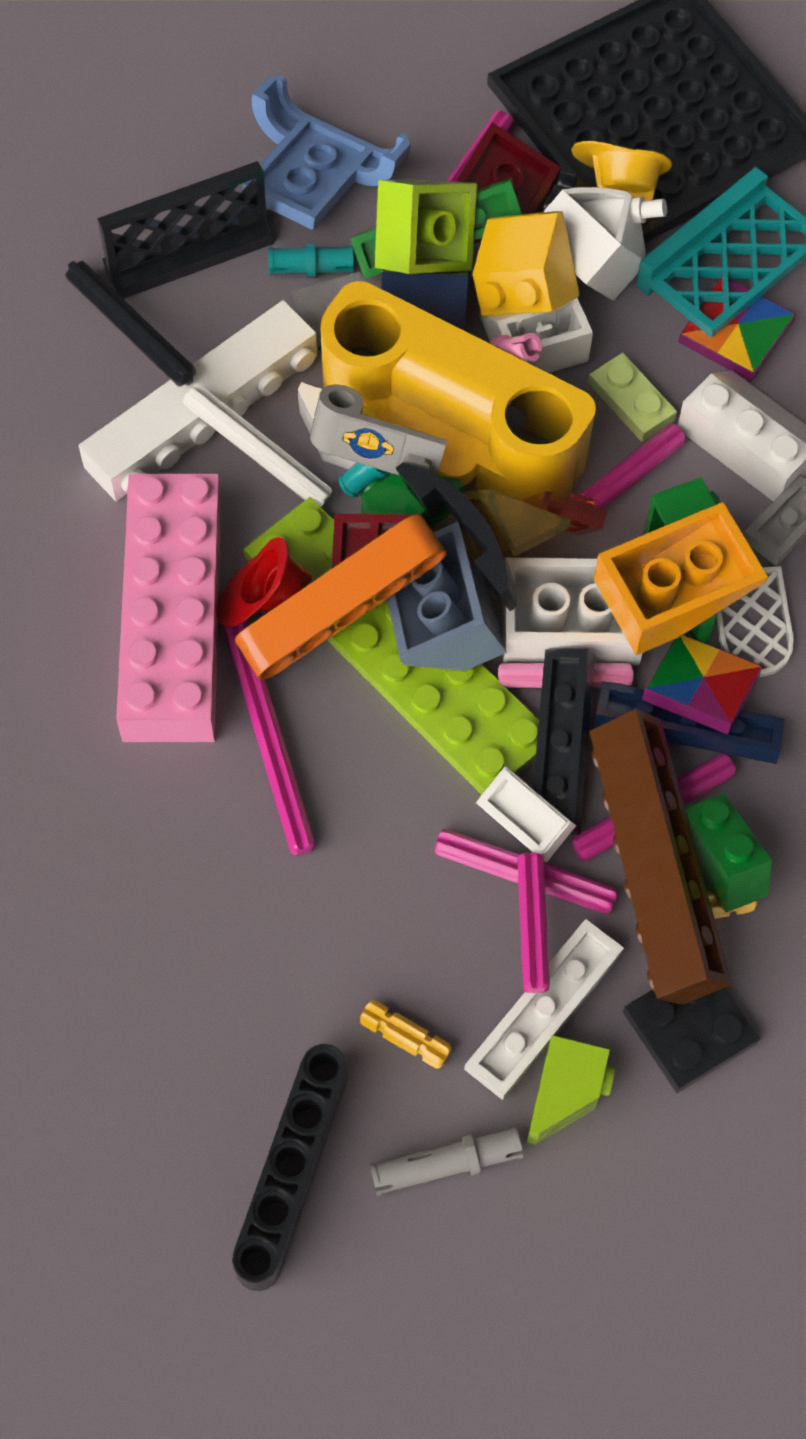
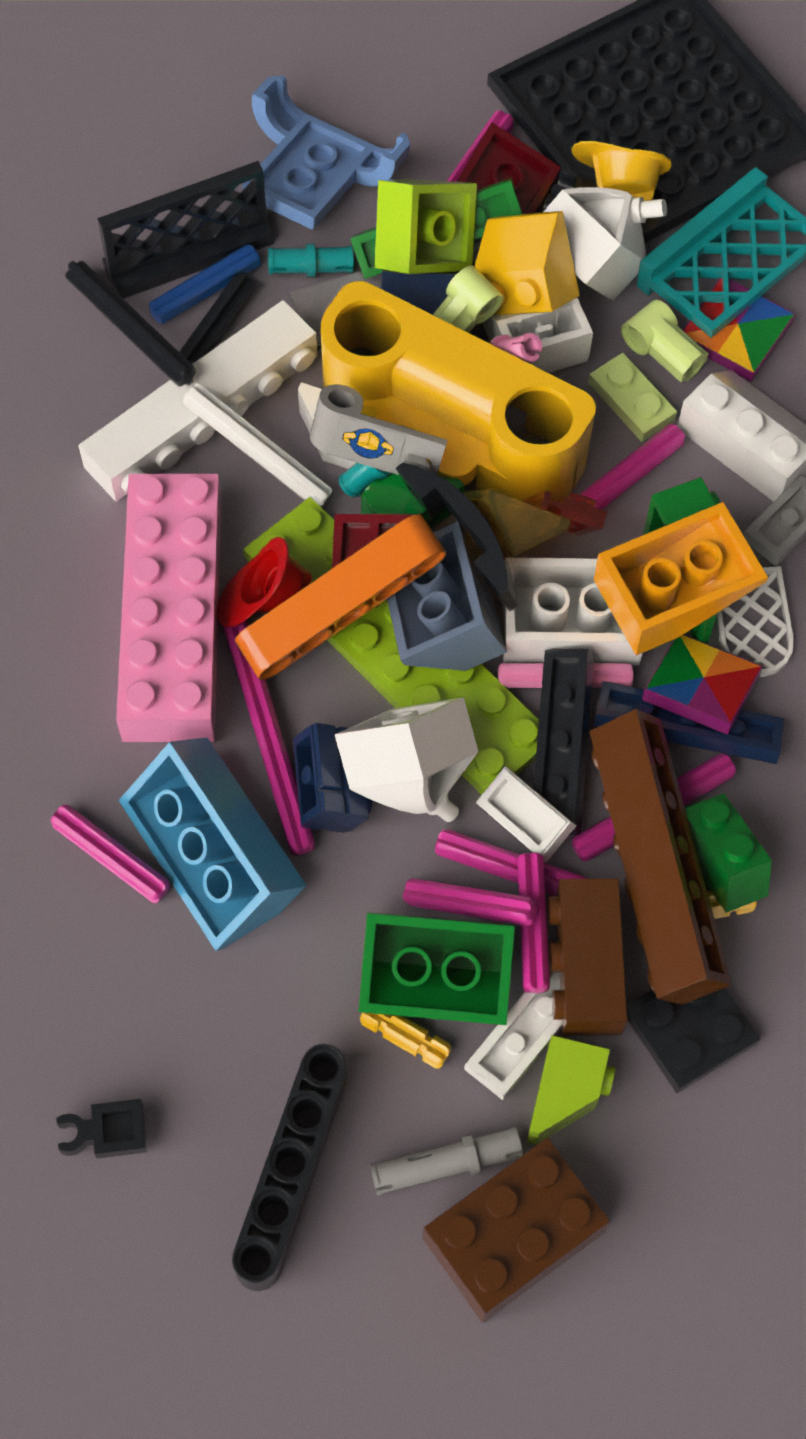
none -> dark pink axle [50,804,170,903]
none -> black plate [56,1099,147,1159]
none -> dark azure slope [118,737,307,951]
none -> blue axle [148,244,261,324]
none -> black axle [179,272,255,364]
none -> dark blue brick [293,723,372,833]
none -> white piece [335,697,478,822]
none -> green slope [358,912,515,1025]
none -> dark pink axle [403,878,537,926]
none -> reddish brown brick [422,1138,610,1323]
none -> yellowish green piece [433,265,504,333]
none -> reddish brown brick [548,878,627,1036]
none -> yellowish green piece [621,299,708,382]

